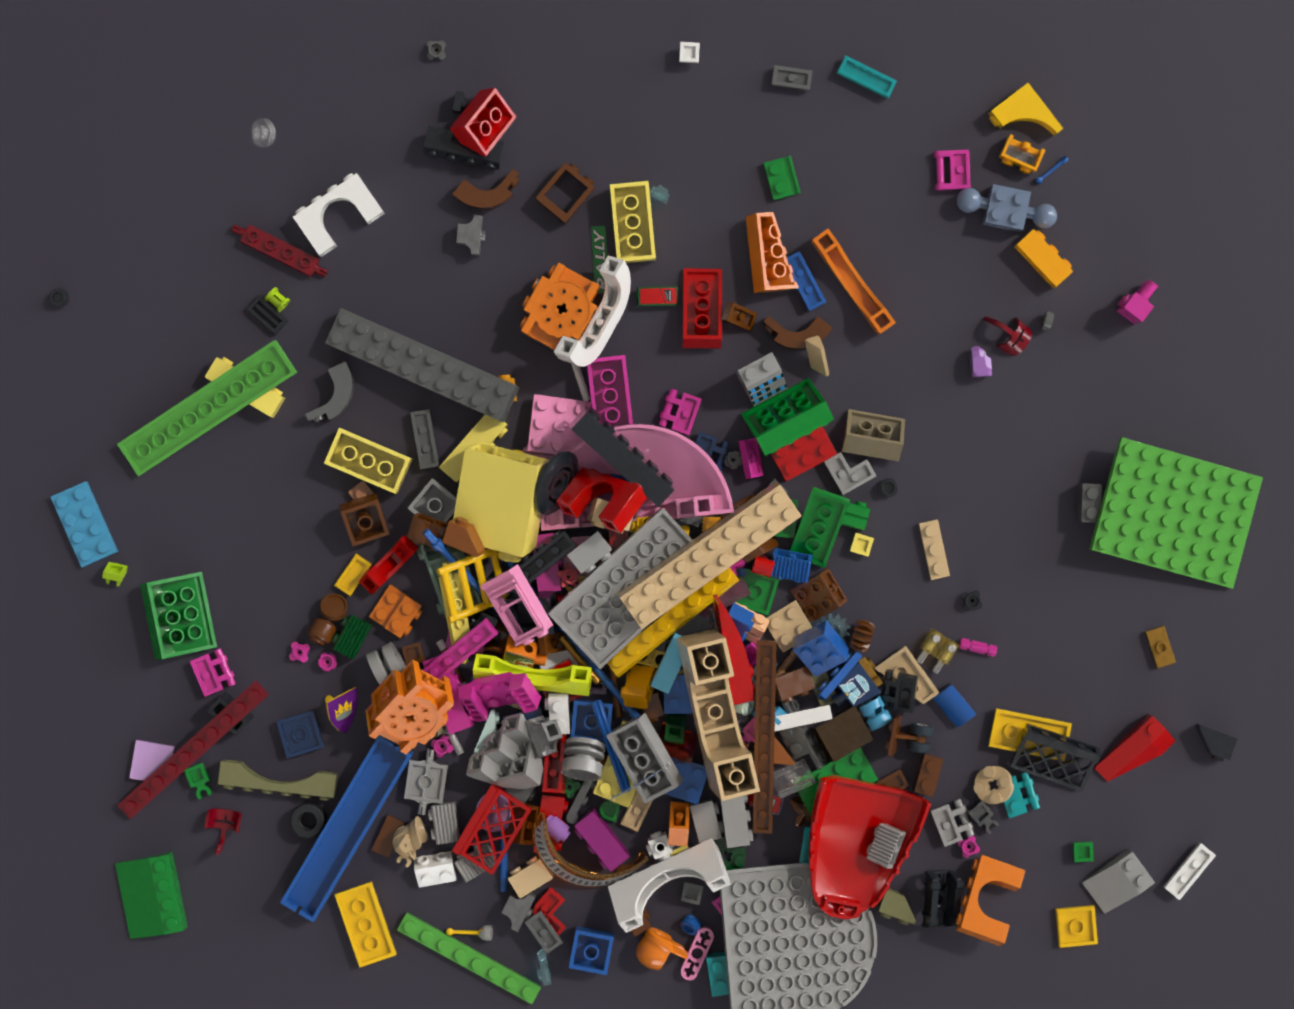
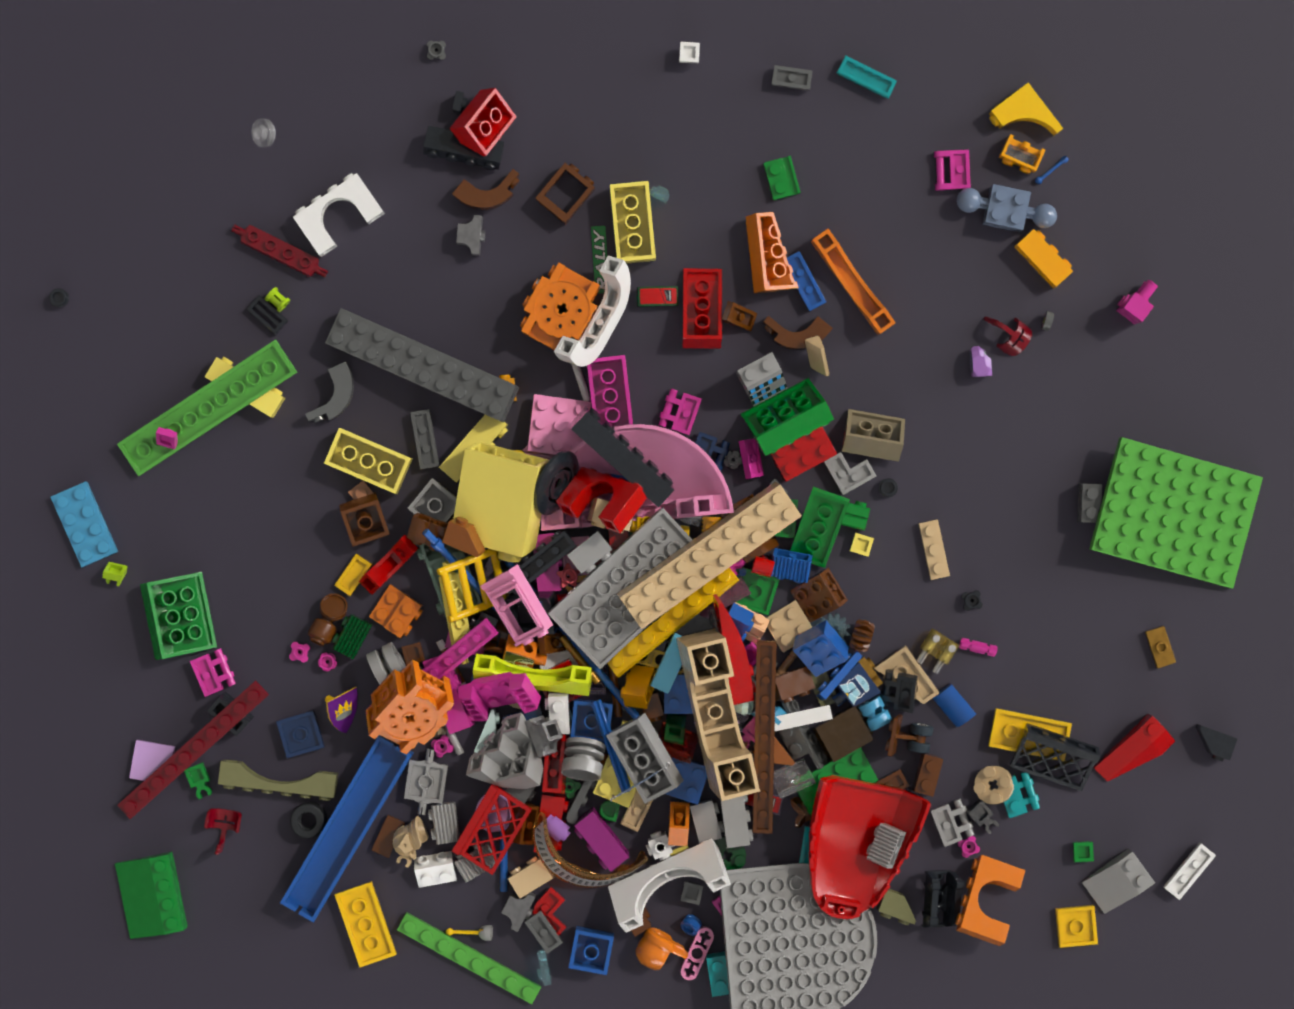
none -> dark pink plate [156,427,178,450]

